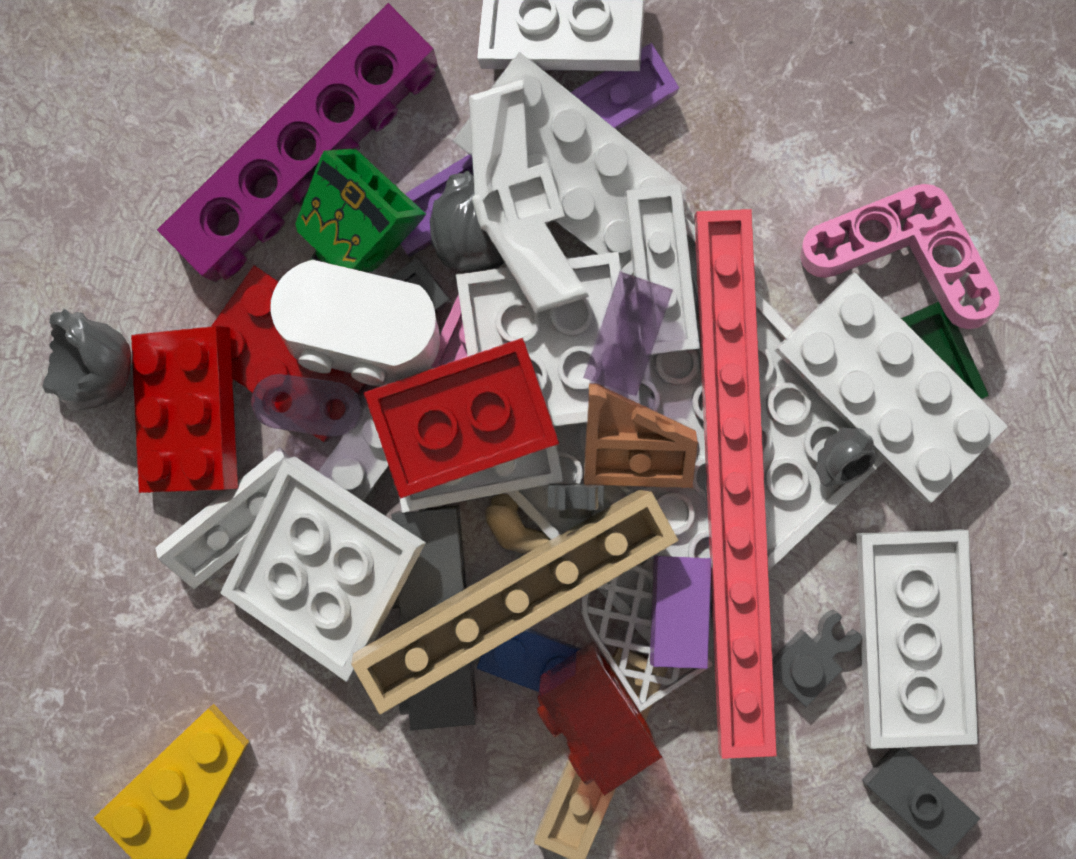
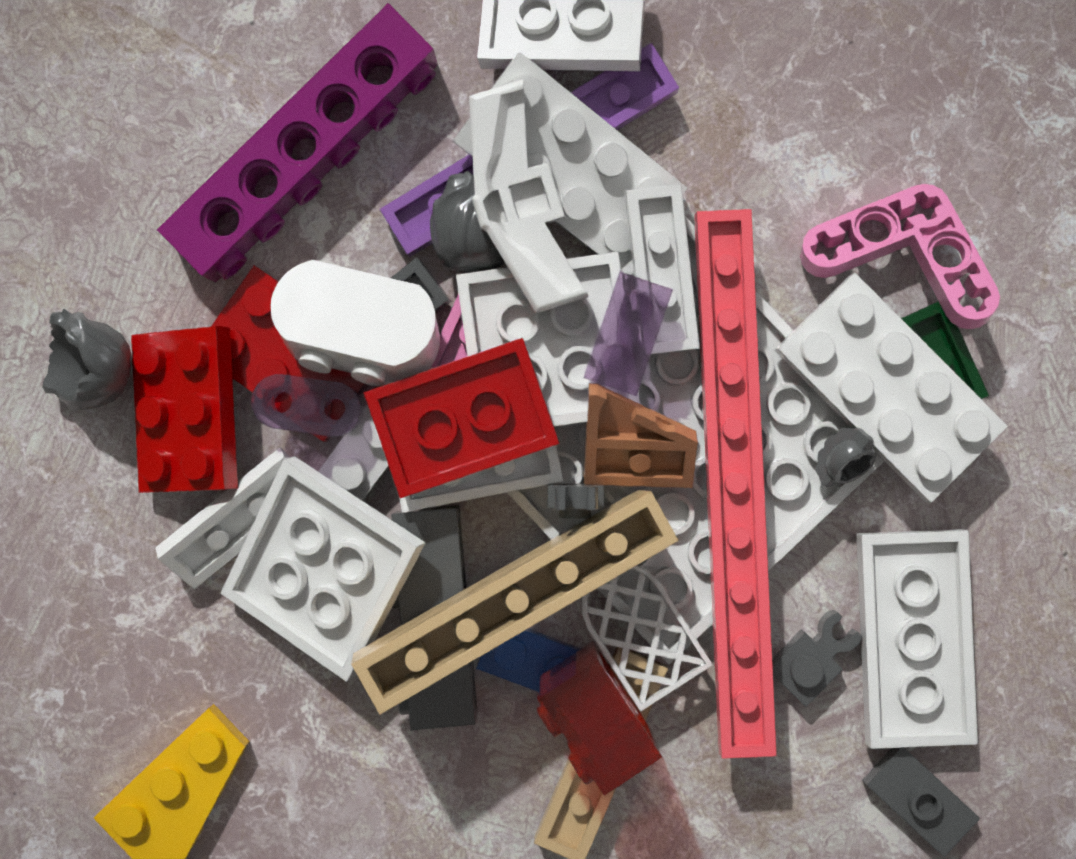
green torso [295,149,426,273] -> none
tan arm [486,493,551,554] -> none
medium lavender tile [650,556,711,669] -> none

